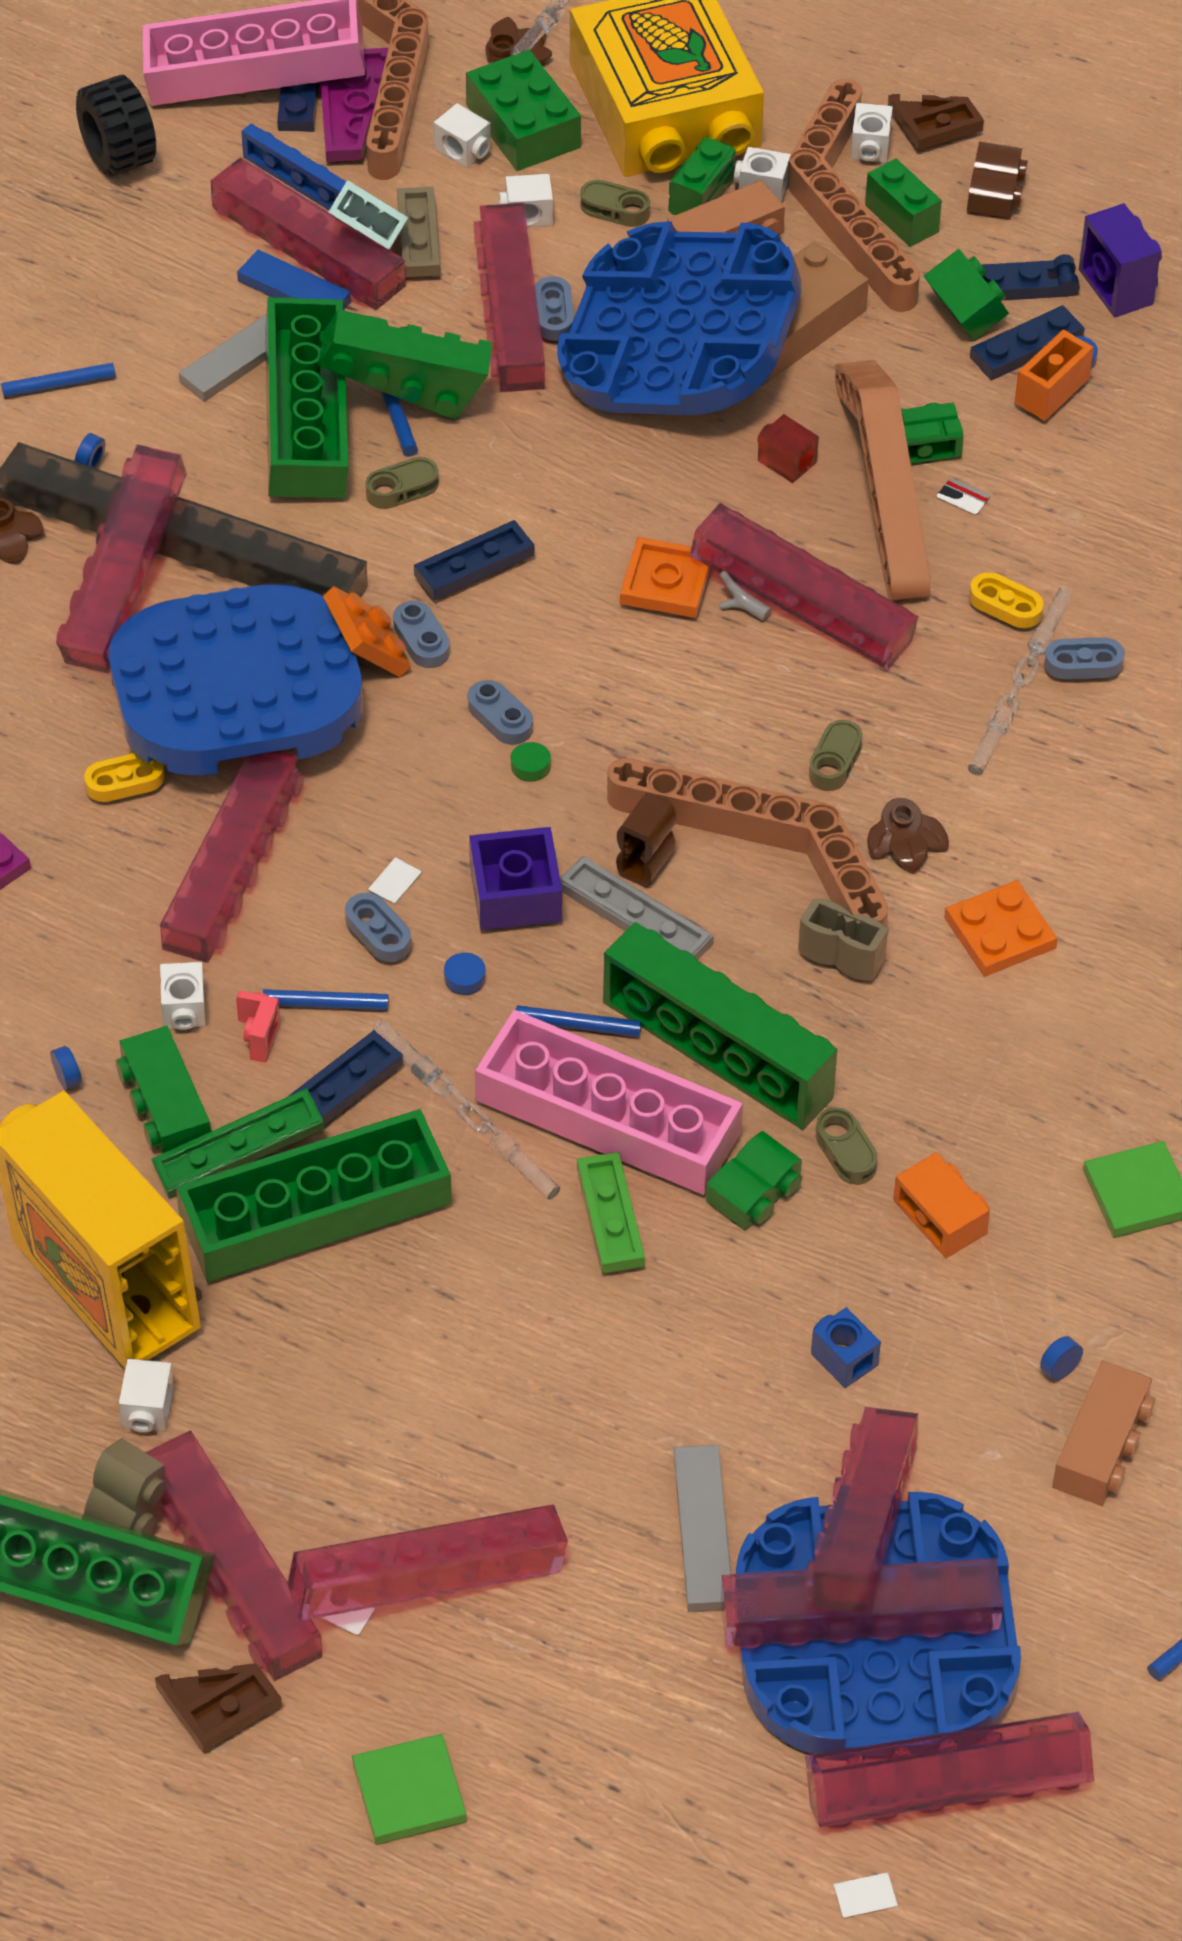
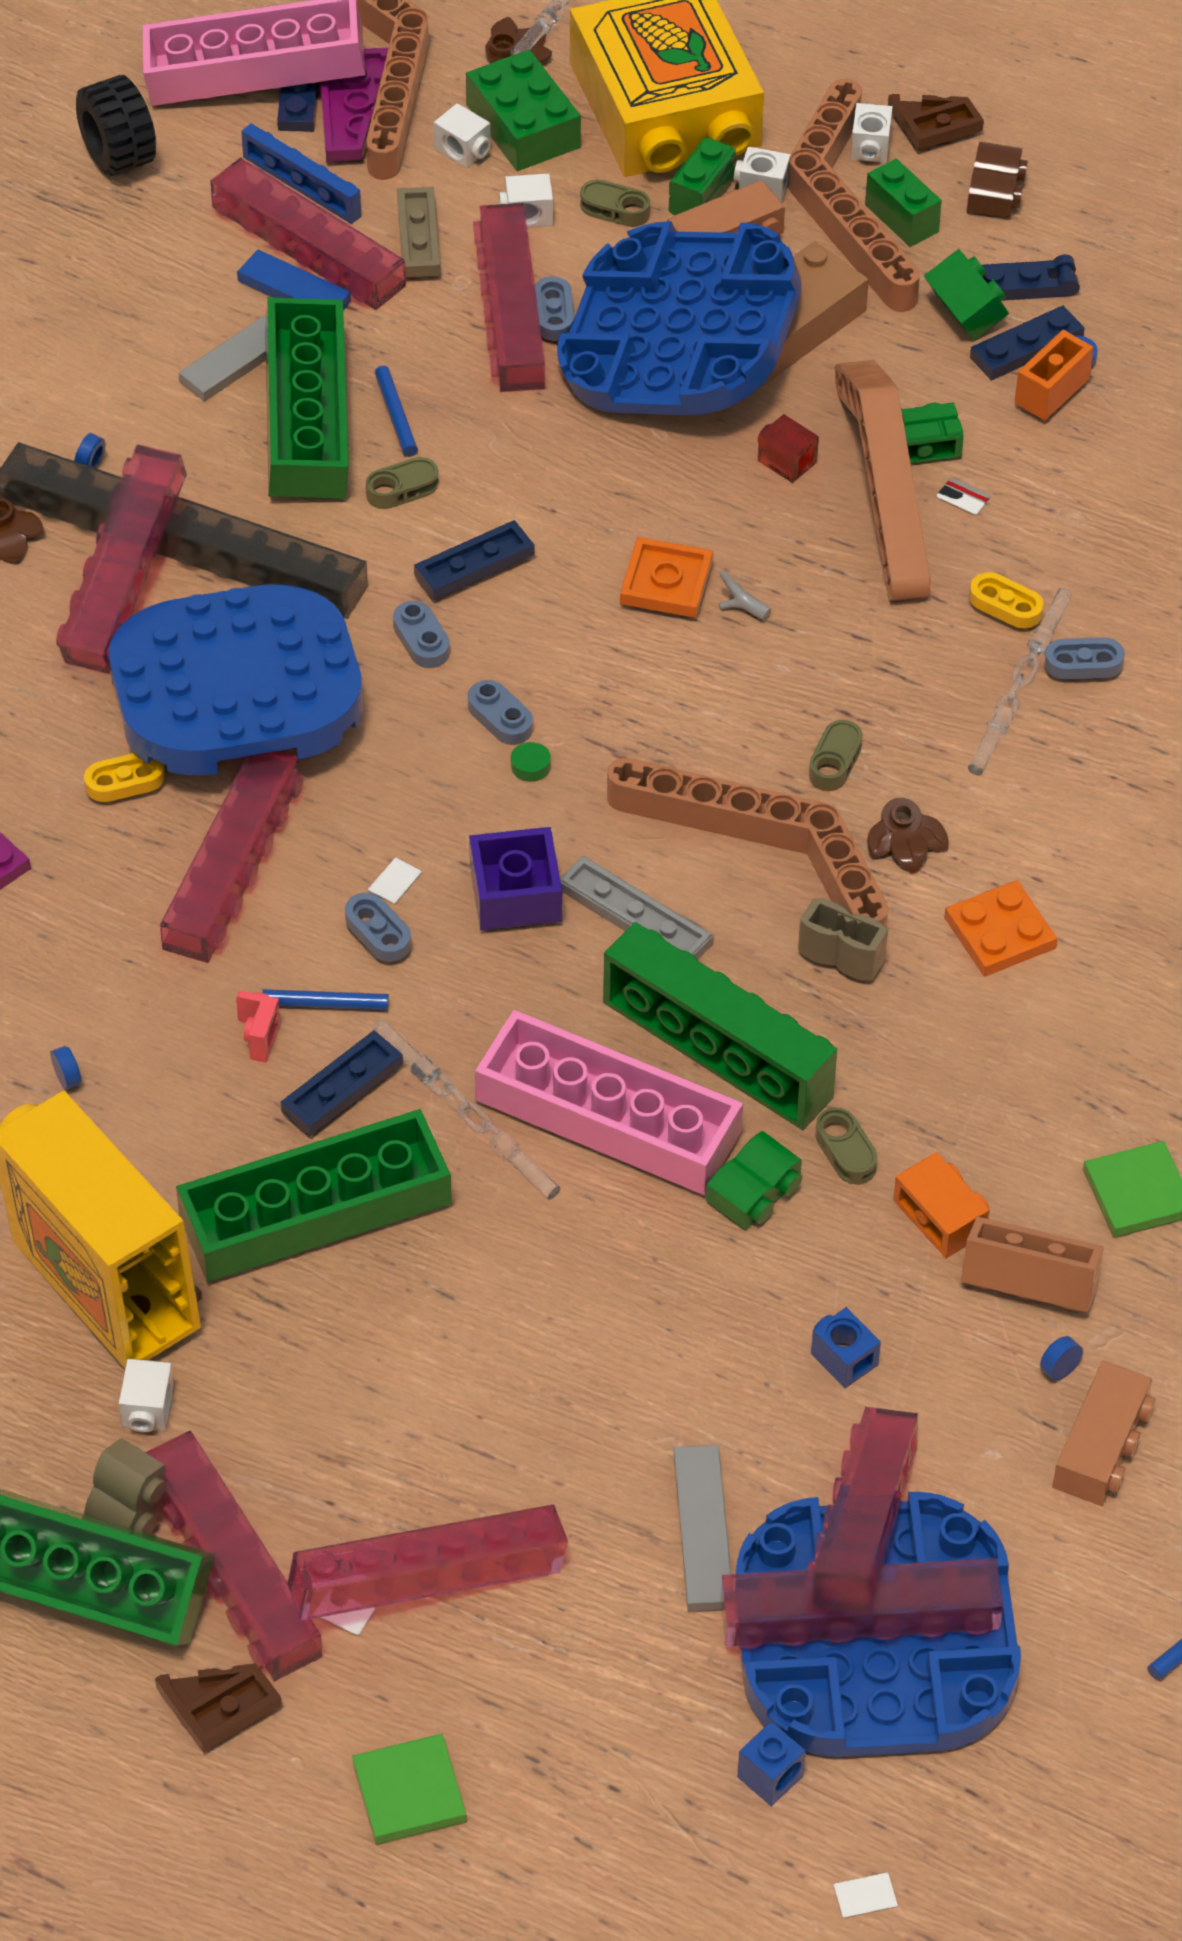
blue bar [1,362,116,398] -> none
green brick [115,1025,211,1154] -> none
green tile [151,1088,326,1199] -> none
white brick [160,962,206,1030] -> none
green wedge [318,310,493,420] -> none
orange plate [323,586,411,677] -> none
light aqua torso [328,180,408,249] -> none
blue tile [444,953,486,994] -> none
blue bar [516,1005,641,1038] -> none
bright green plate [577,1152,645,1274] -> none
reddish brown brick [616,792,676,888] -> none
clear pink brick [690,503,919,670] -> none
clear pink brick [805,1711,1094,1828] -> none
dark purple brick [1078,203,1162,318] -> none
none -> blue brick [737,1721,806,1807]
none -> nougat brick [961,1216,1104,1313]

